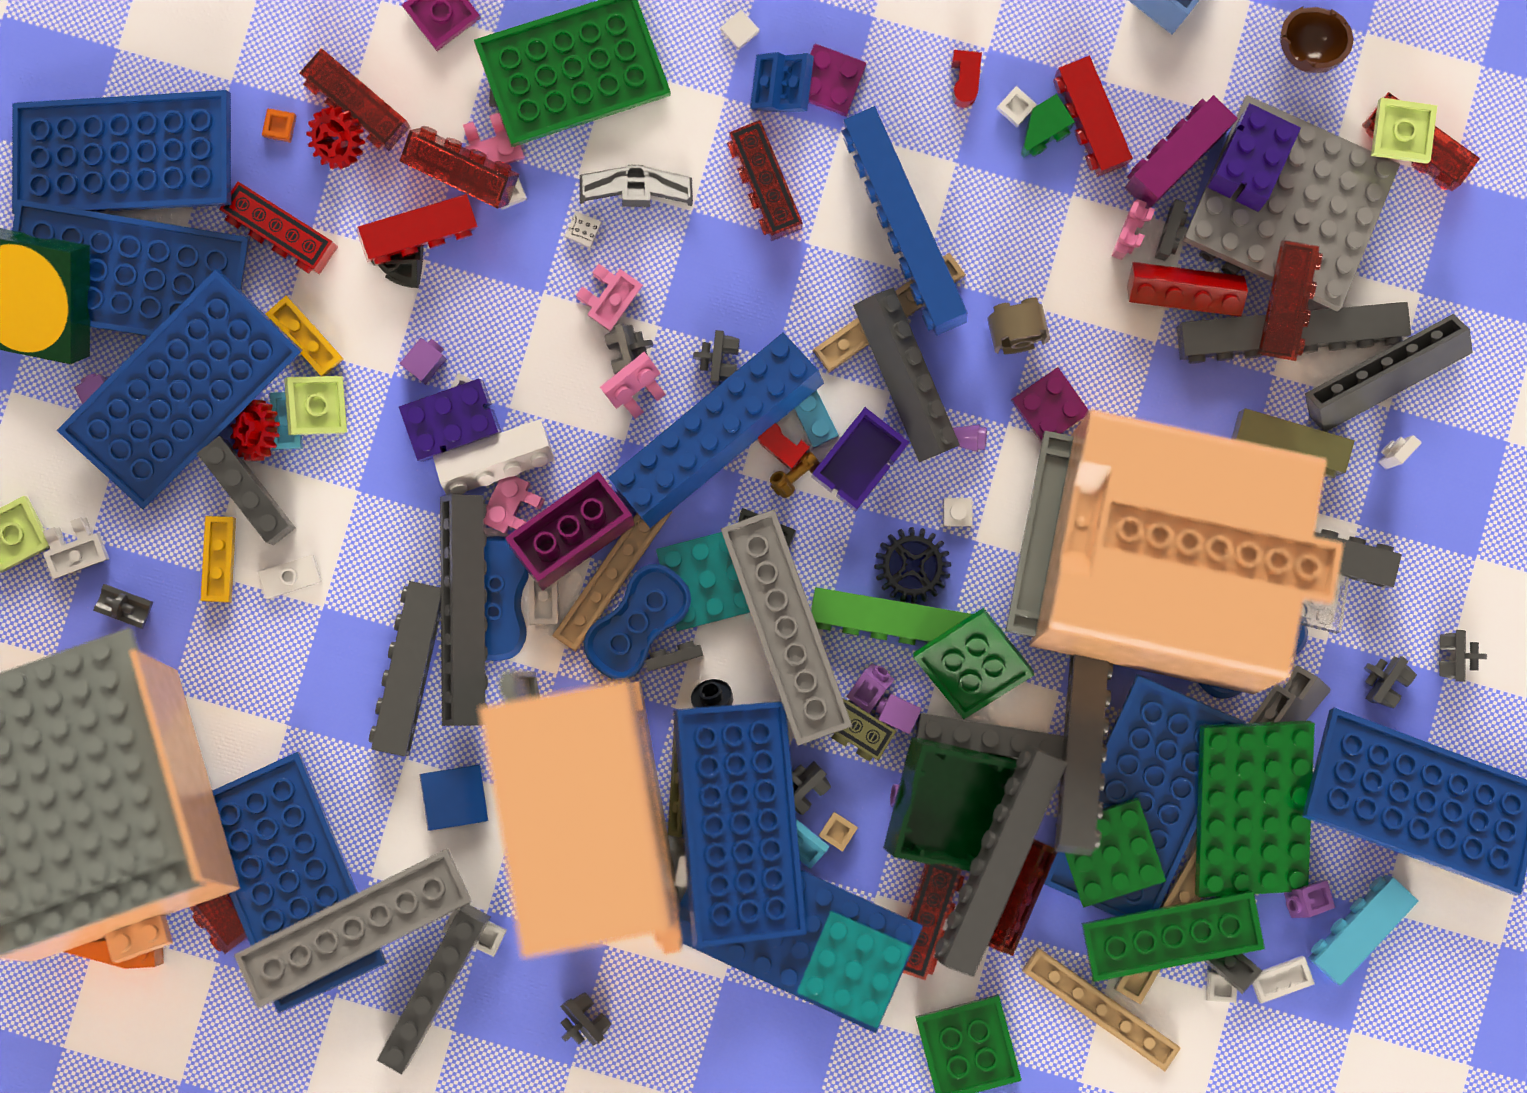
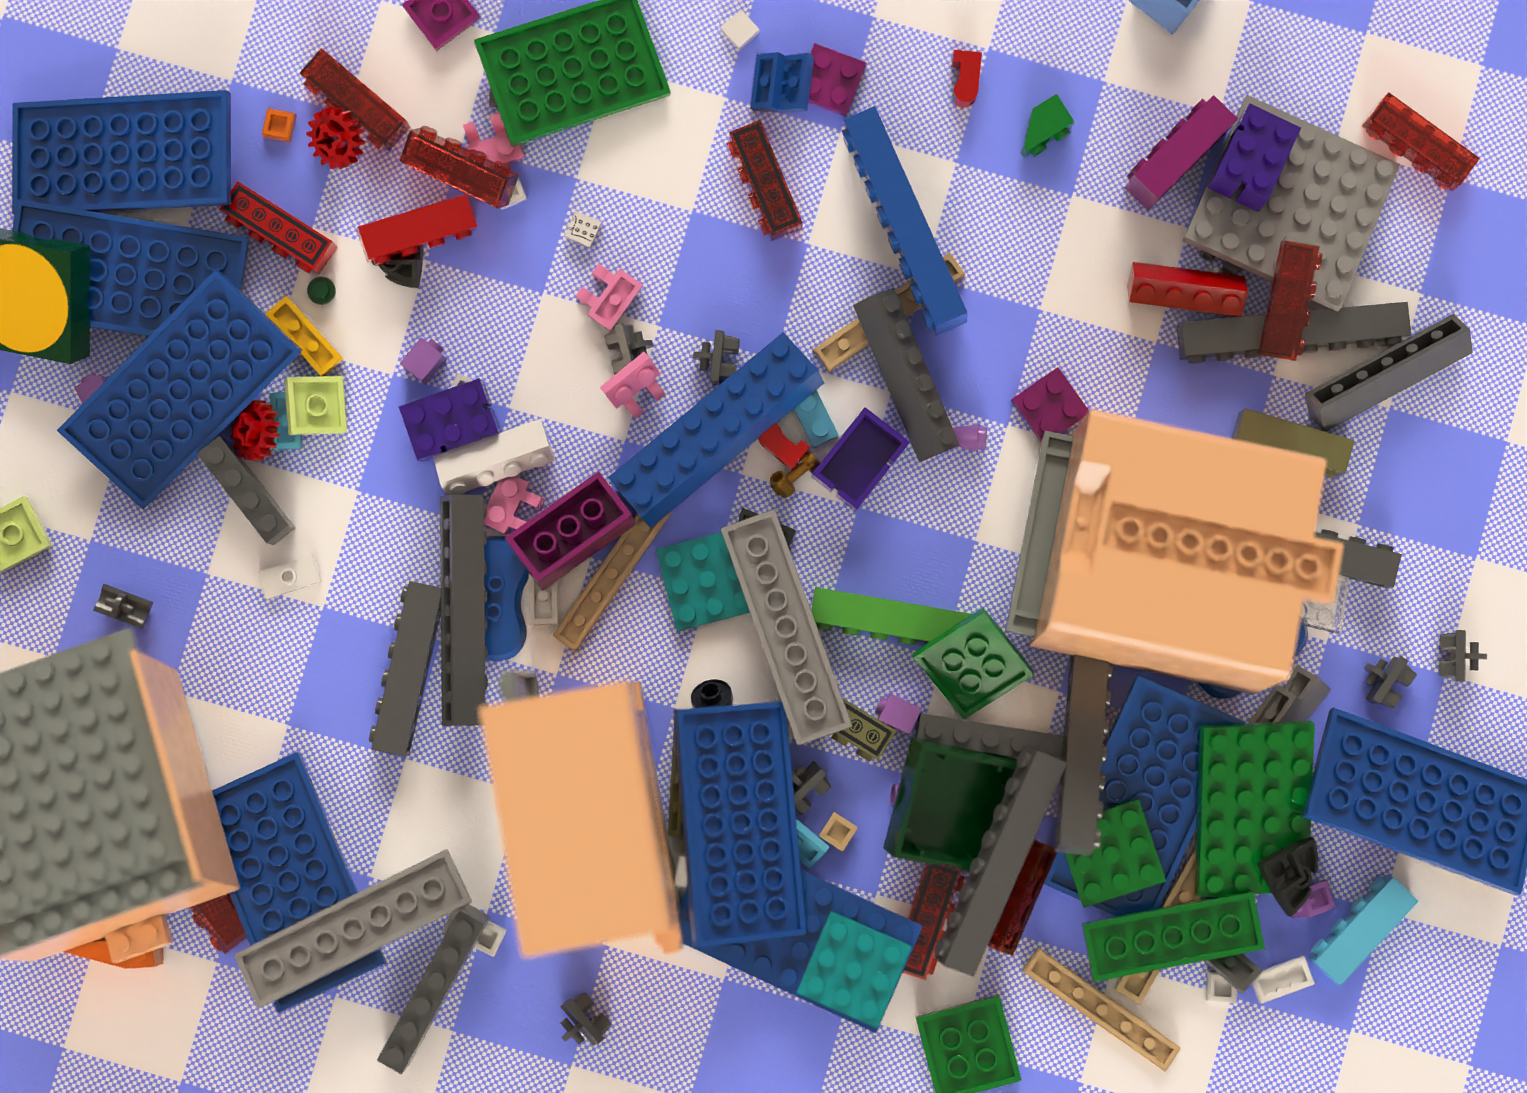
white plate [43,517,109,579] -> none
yellow plate [200,516,236,603] -> none
blue slope [419,764,488,831] -> none
plate [579,165,693,207] -> none
blue plate [584,564,691,681] -> none
dark grey plate [645,641,704,672] -> none
medium lavender bracket [846,663,895,714] -> none
black gear [874,527,951,604] -> none
white plate [943,498,973,527] -> none
dark tan brick [987,297,1050,354] -> none
white plate [997,86,1037,127] -> none
red brick [1053,55,1133,177] -> none
bright pink plate [1111,199,1155,260] -> none
dark grey plate [1154,199,1188,261] -> none
reddish brown cylinder [1280,6,1354,73] -> none
yellowish green plate [1371,98,1438,164] -> none
white plate [1378,435,1422,469] -> none
none -> dark green plate [307,277,336,305]
none -> pearl dark grey brick [1257,837,1318,917]

